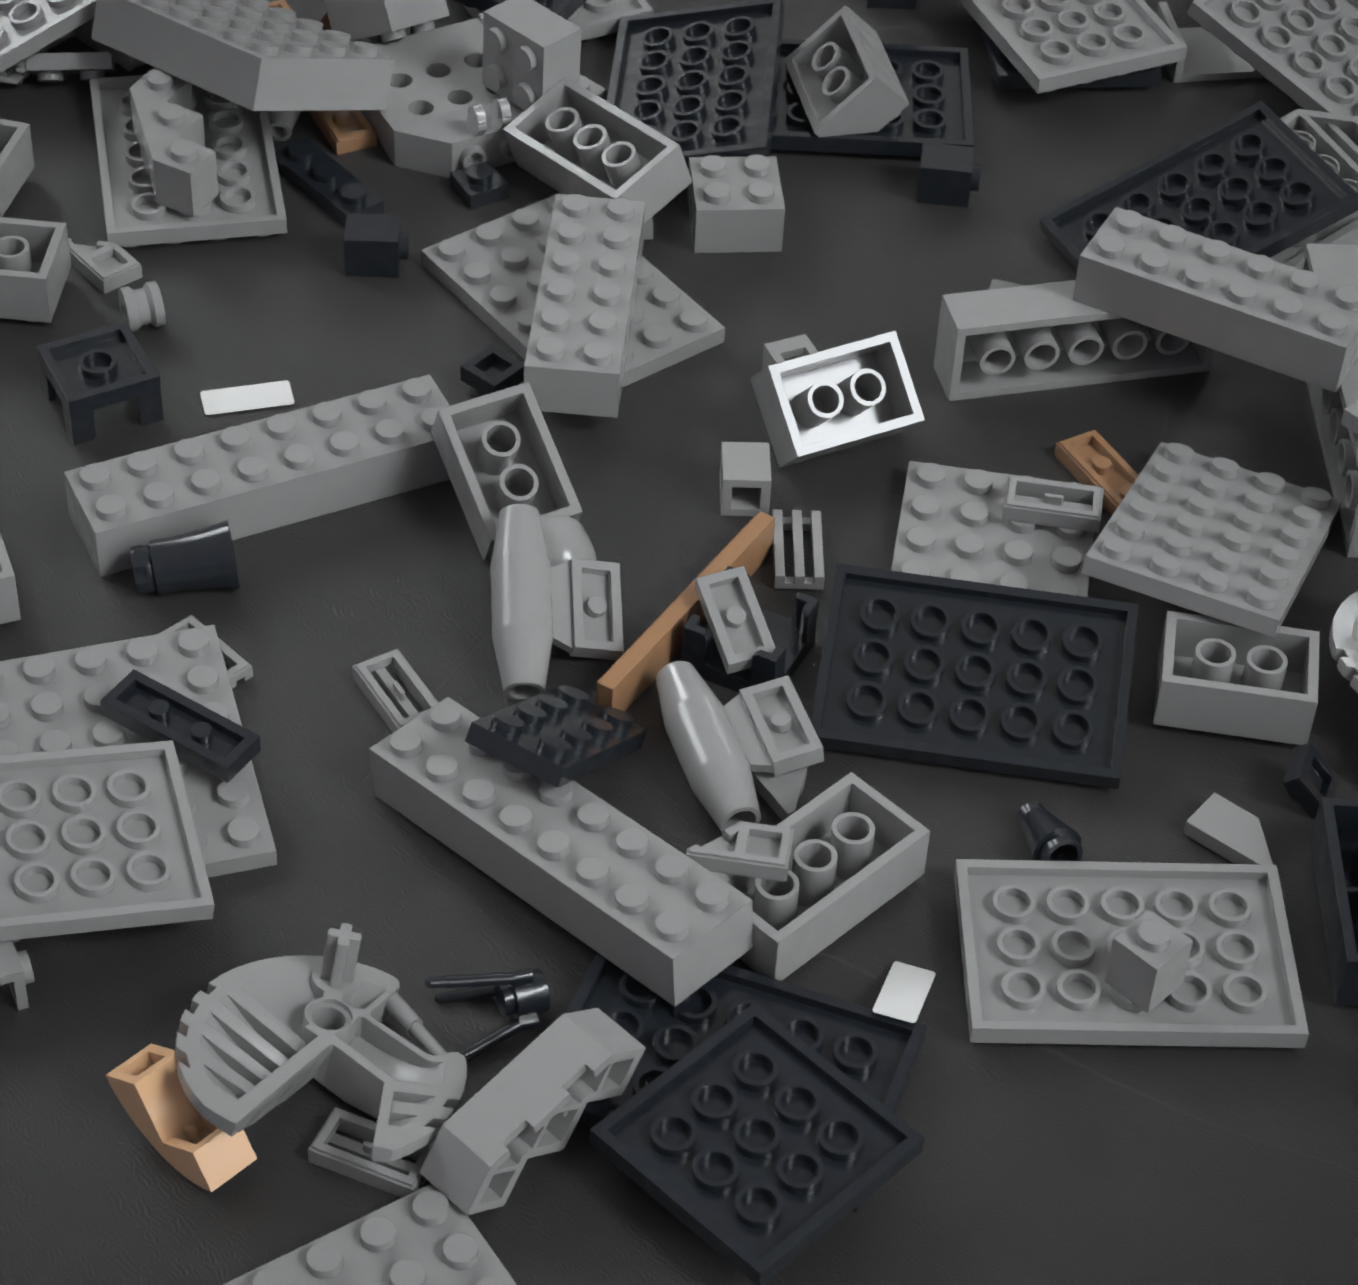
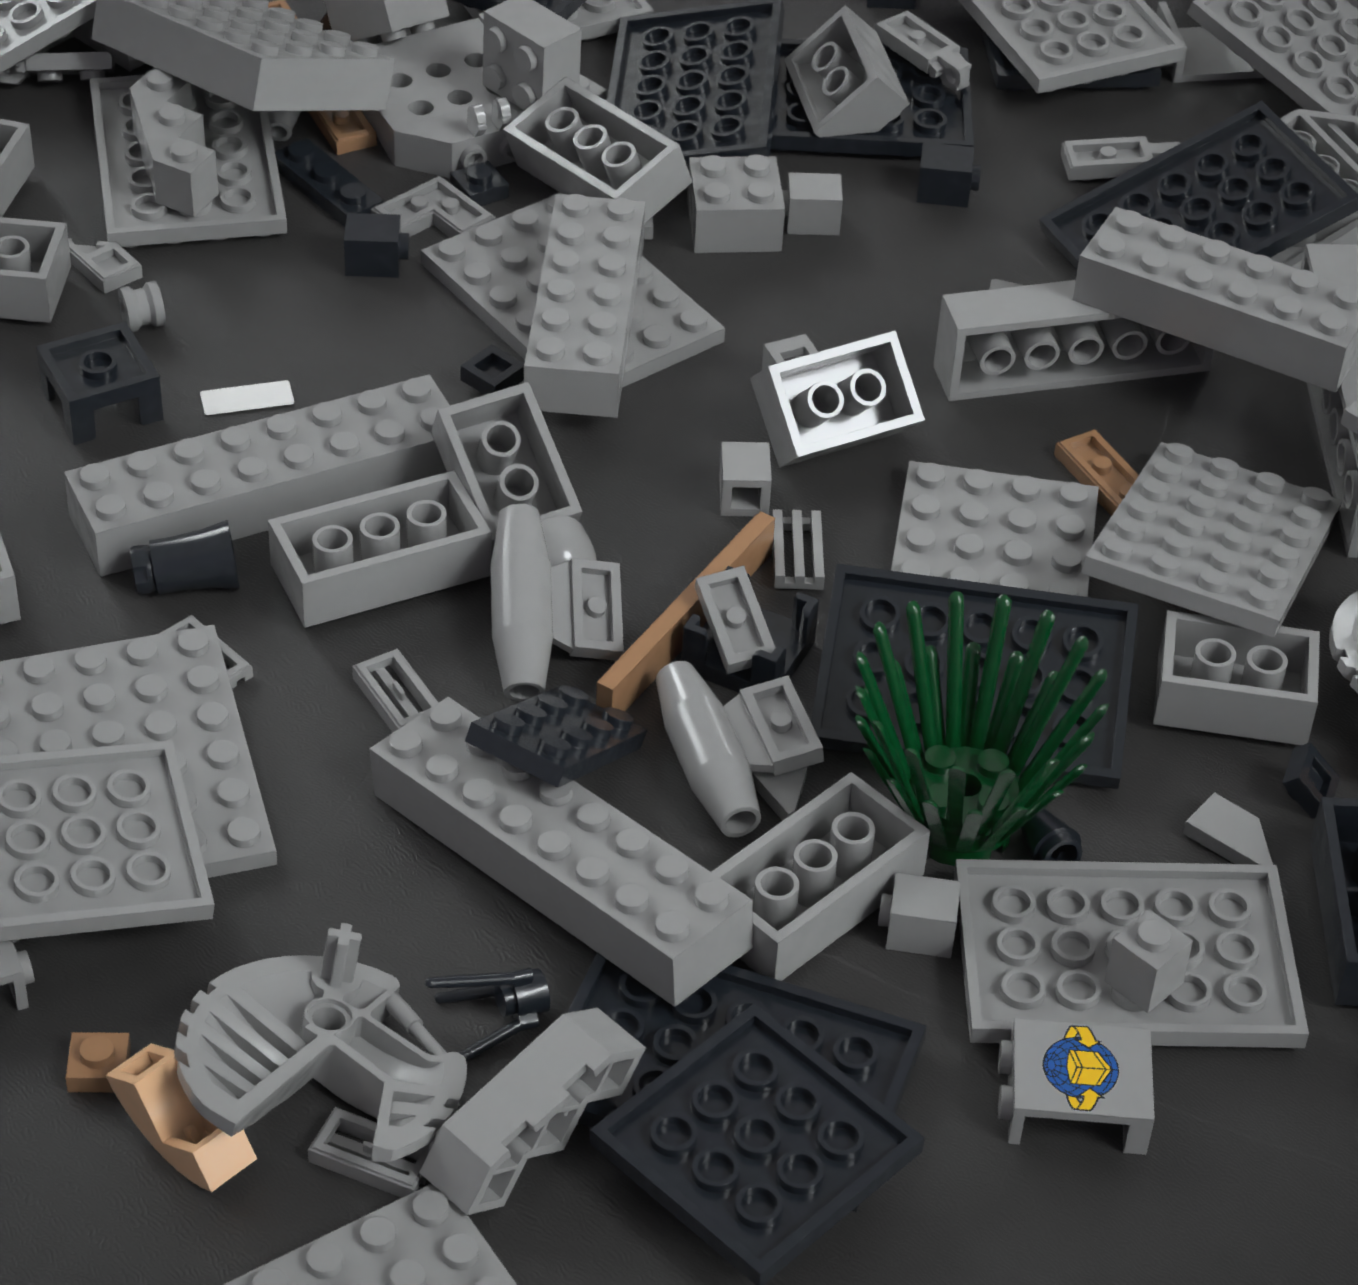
black plate [100,669,261,783] -> none
light grey tile [686,821,795,882] -> none
white sticker [872,961,936,1023] -> none
light grey tile [1002,475,1104,533] -> none
none -> medium nougat plate [66,1032,131,1093]
none -> light grey brick [268,470,492,628]
none -> light grey tile [371,176,495,238]
none -> light grey brick [782,172,843,236]
none -> dark green plant [855,591,1109,866]
none -> light grey hinge [874,10,971,91]
none -> light grey brick [878,873,961,958]
none -> light grey panel [998,1018,1155,1155]
none -> light grey hinge [1061,136,1180,181]

